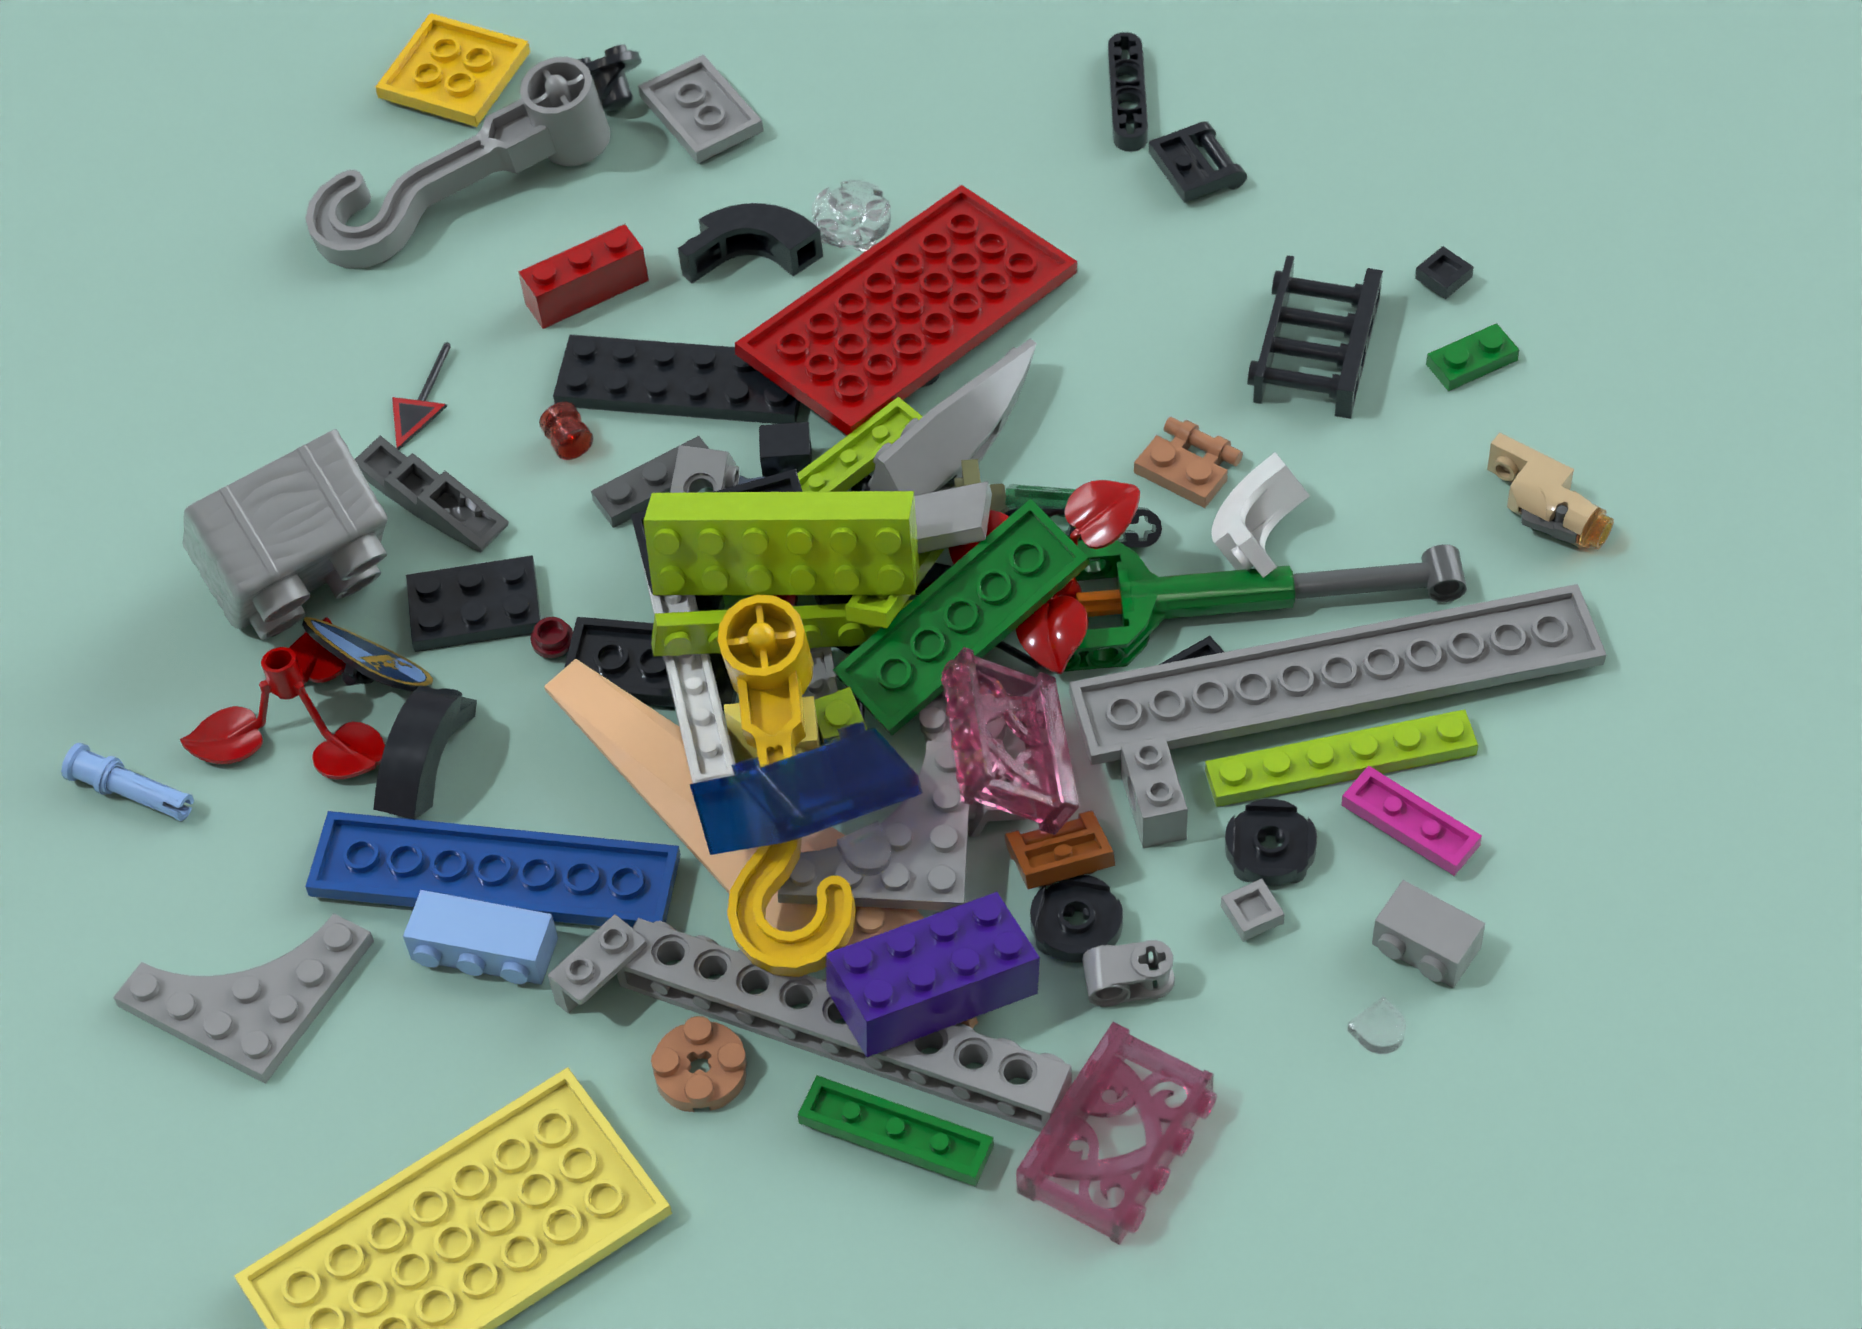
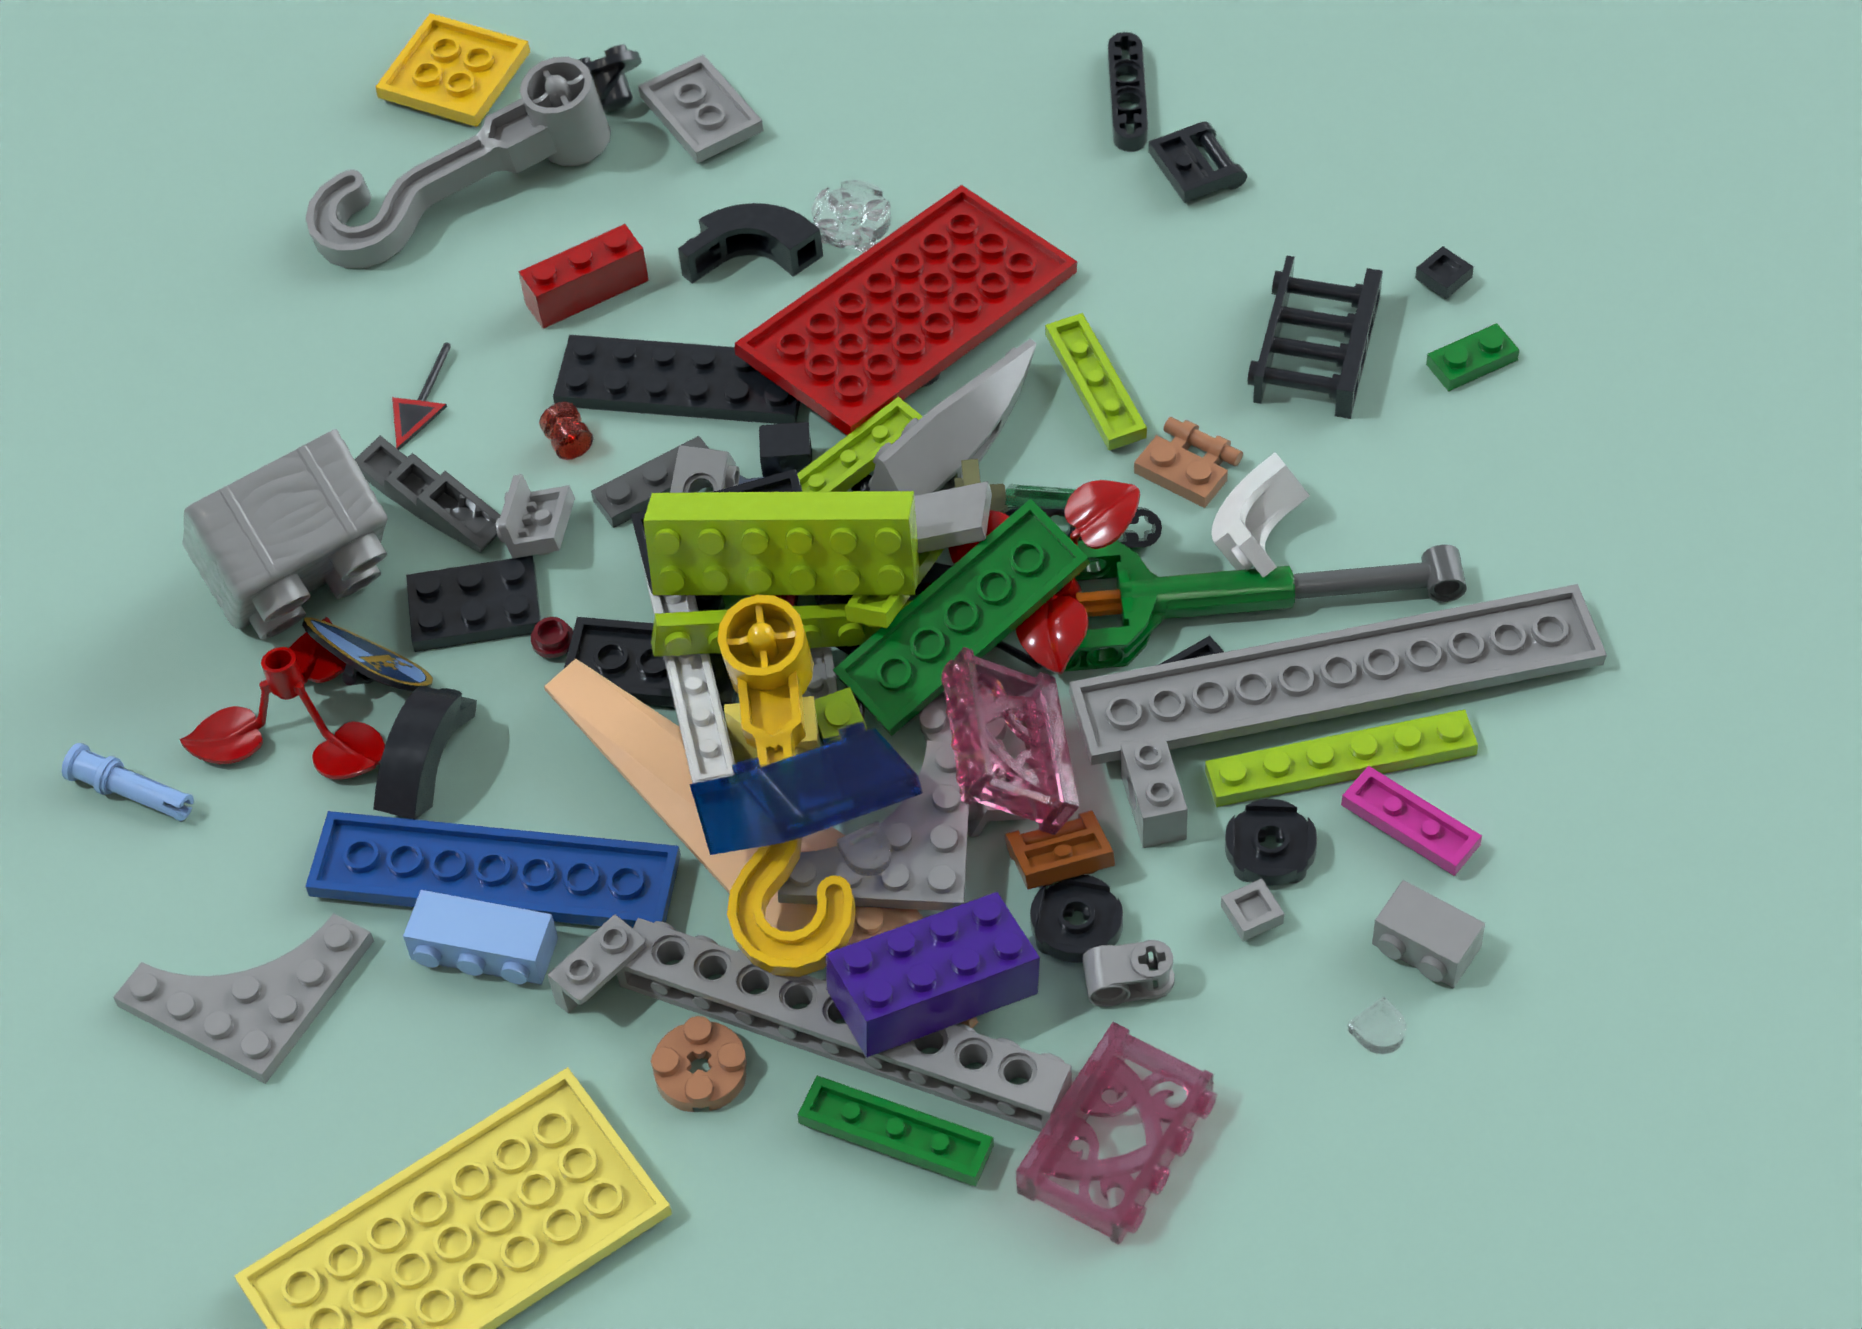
tan plate [1487,432,1614,549] -> none
none -> light grey bracket [496,474,575,558]
none -> lime plate [1045,313,1147,451]

